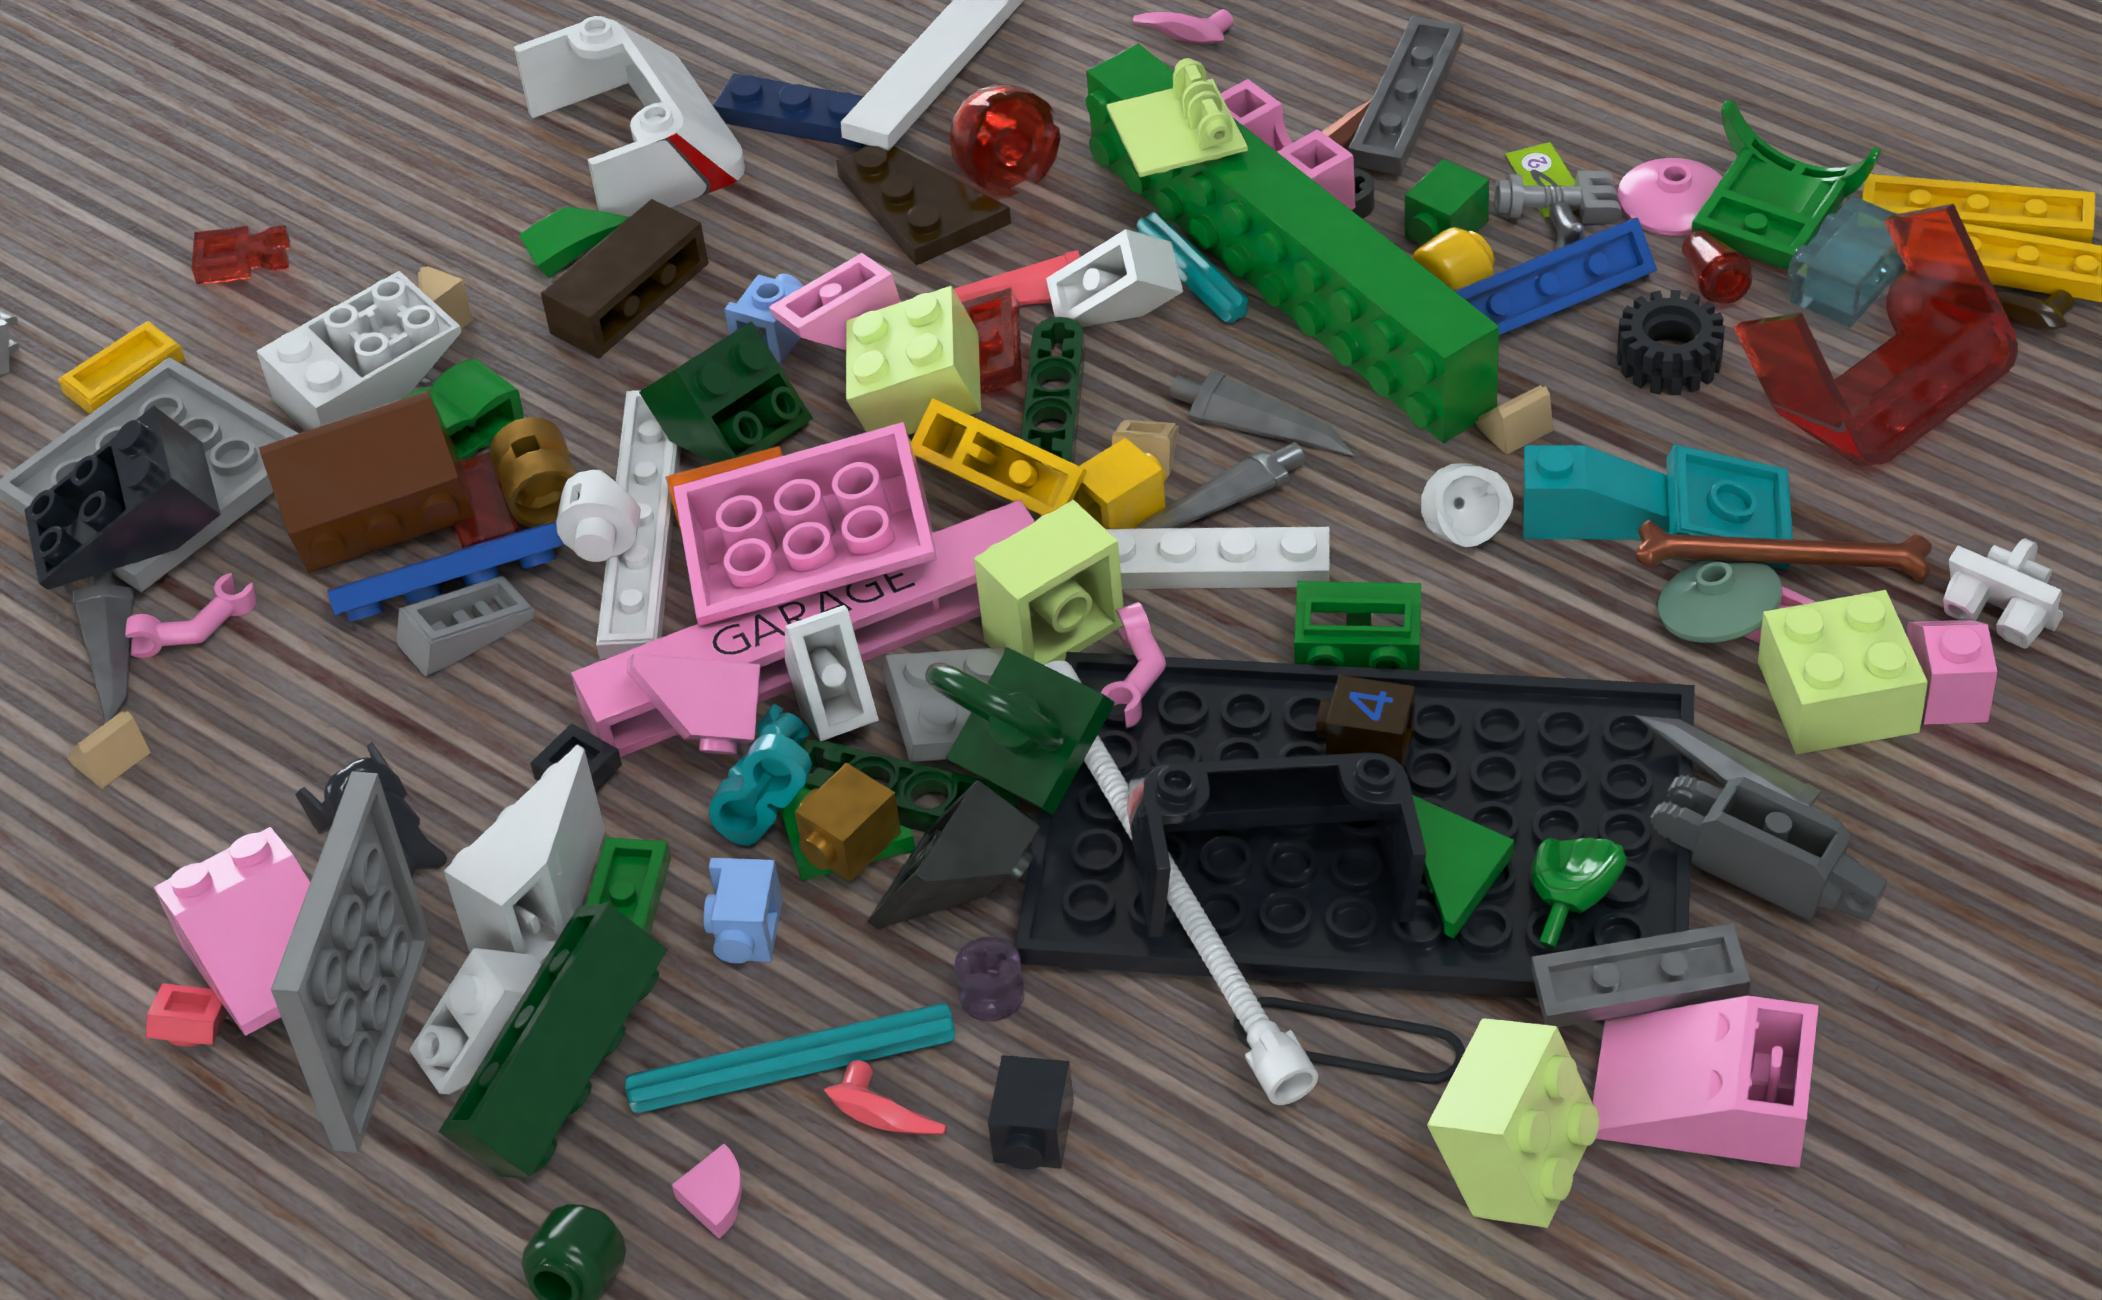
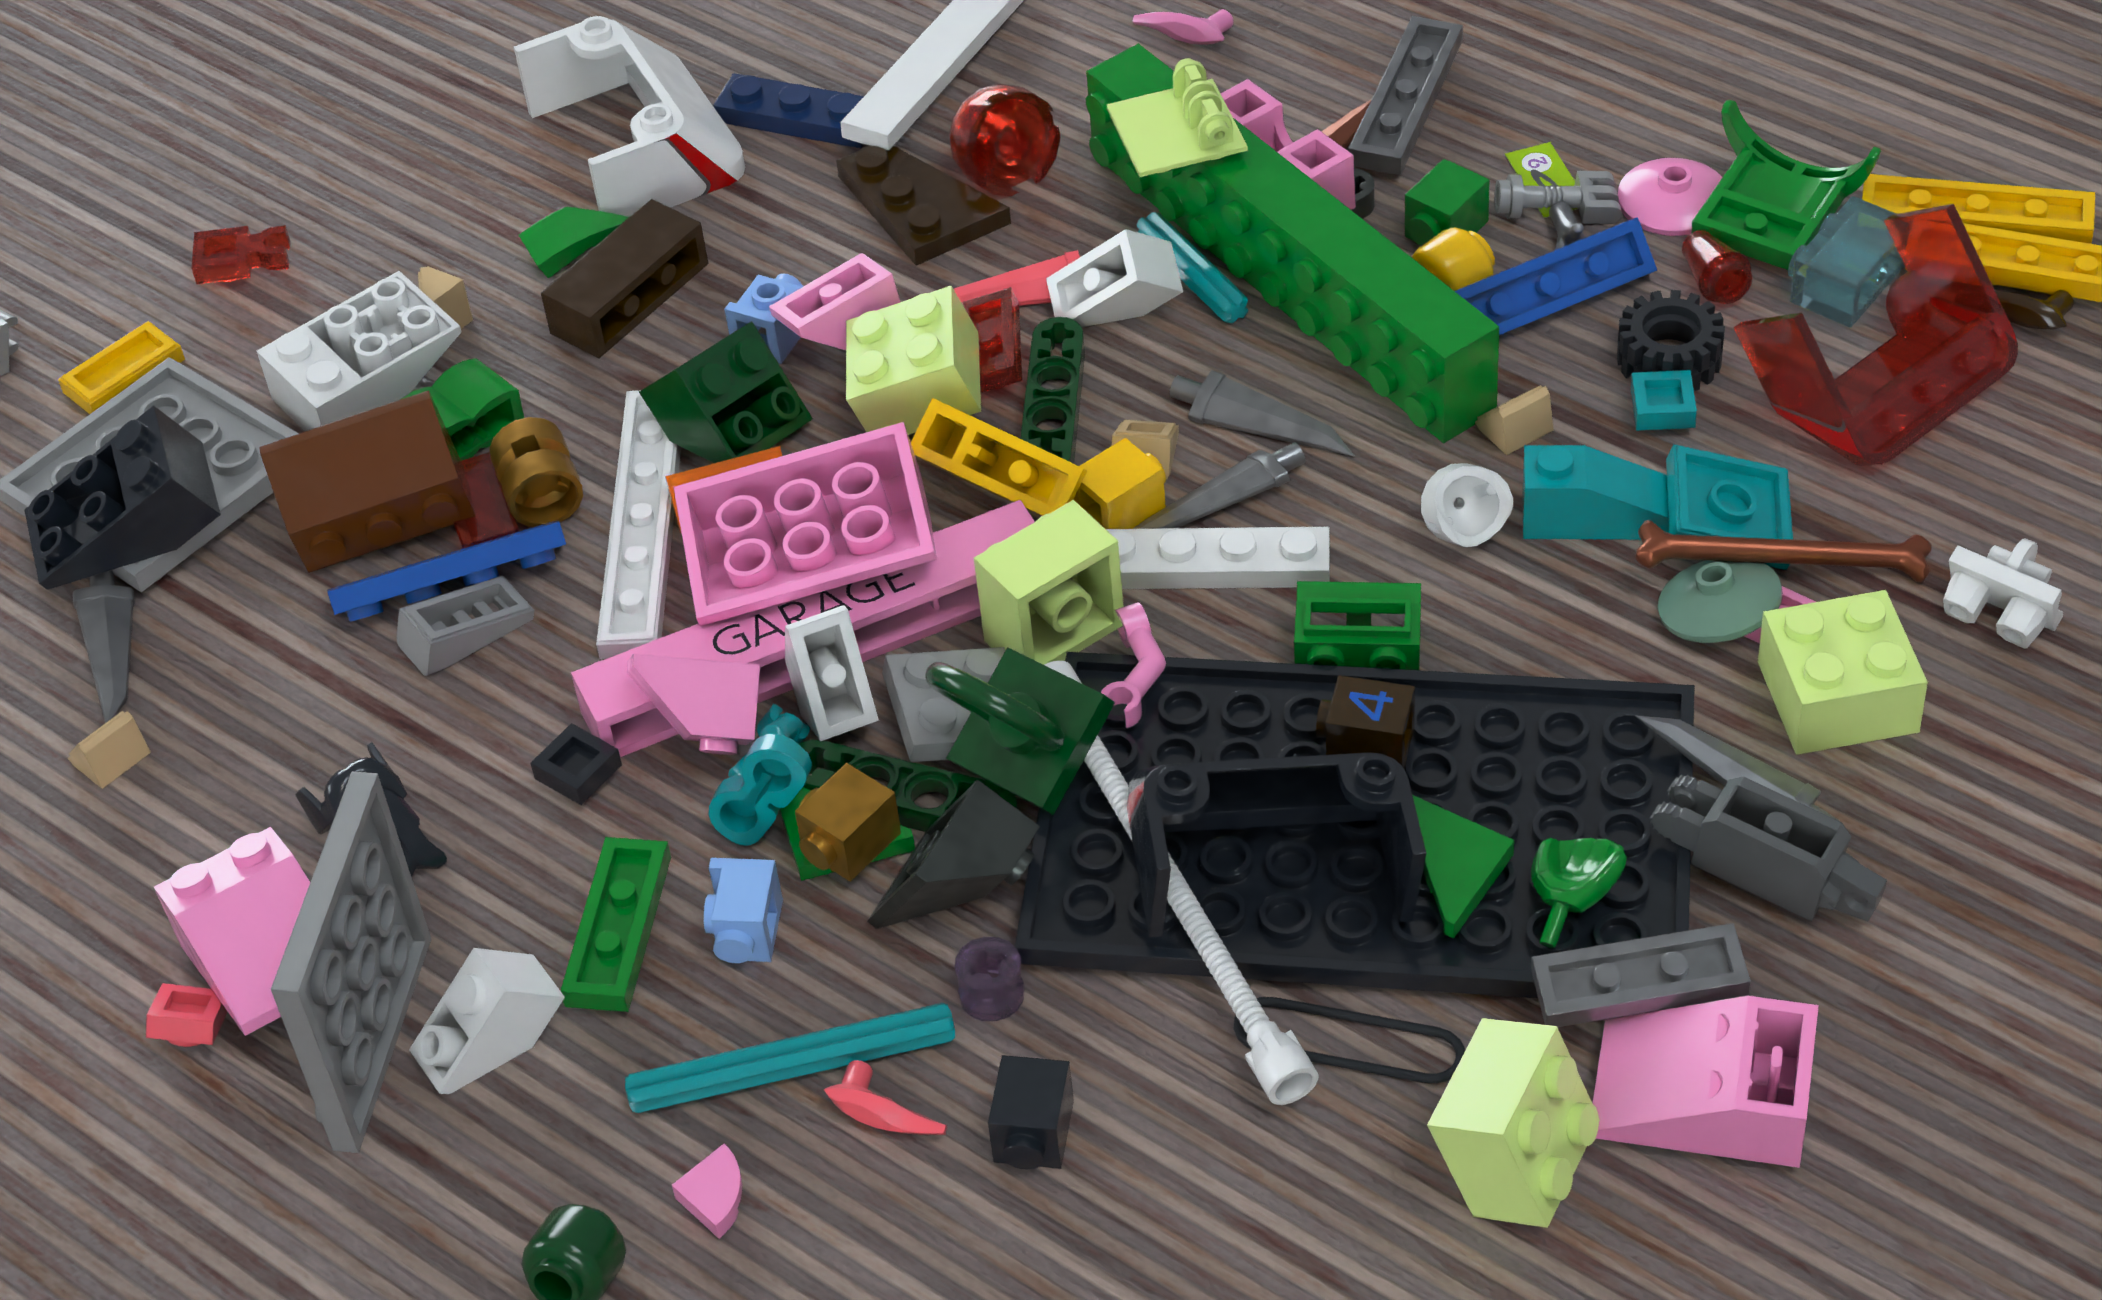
bright pink arm [125,573,257,658] -> none
dark green brick [439,903,668,1178] -> none
white slope [444,745,605,965] -> none
white piece [556,470,641,562] -> none
bright pink slope [1907,620,1998,725] -> none
none -> teal plate [1630,370,1697,431]

